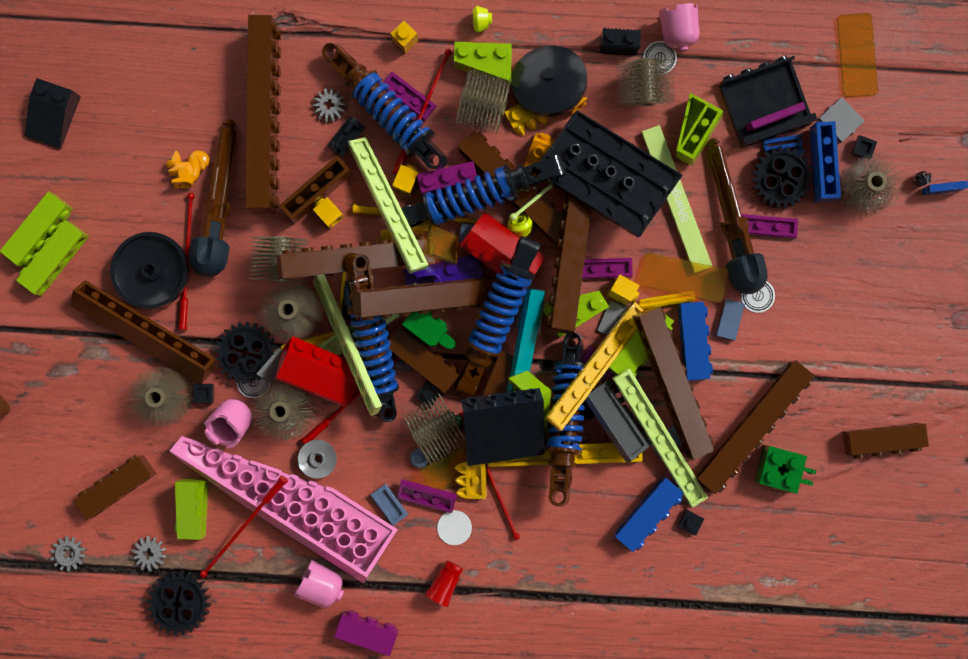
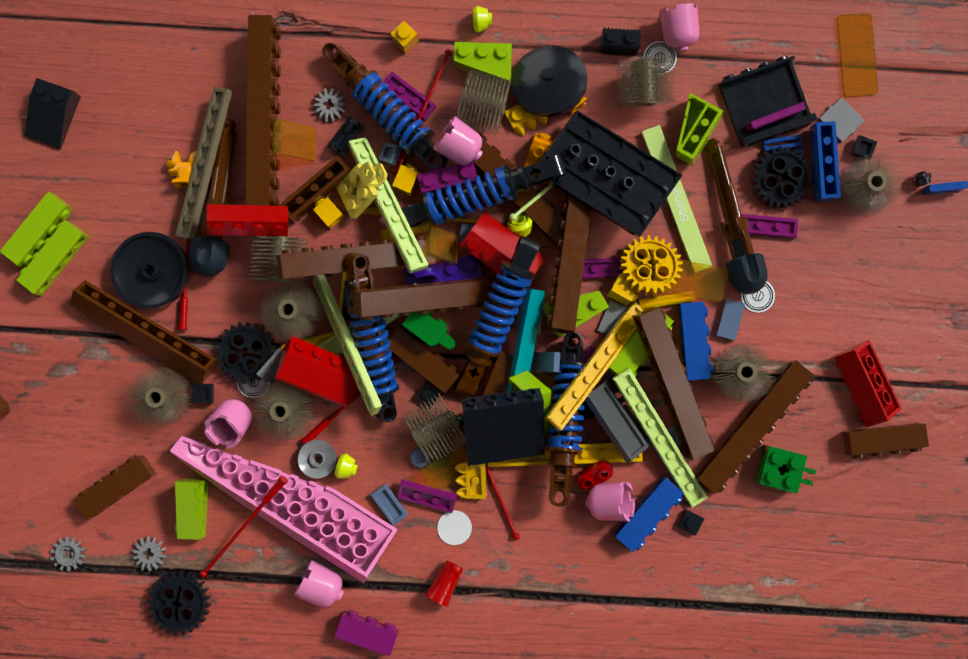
none -> dark tan plate [175,87,232,239]
none -> red slope [206,204,288,237]
none -> clear yellow piece [273,118,316,161]
none -> neon yellow cone [334,453,358,479]
none -> light yellow plate [336,162,387,219]
none -> sand blue plate [378,142,402,166]
none -> bright pink cylinder [433,116,483,165]
none -> sand blue tile [531,352,560,372]
none -> red plate [577,460,613,491]
none -> bright pink cylinder [586,482,635,522]
none -> yellow gear [620,235,683,296]
none -> dark tan piece [712,343,776,402]
none -> red slope [834,340,902,427]

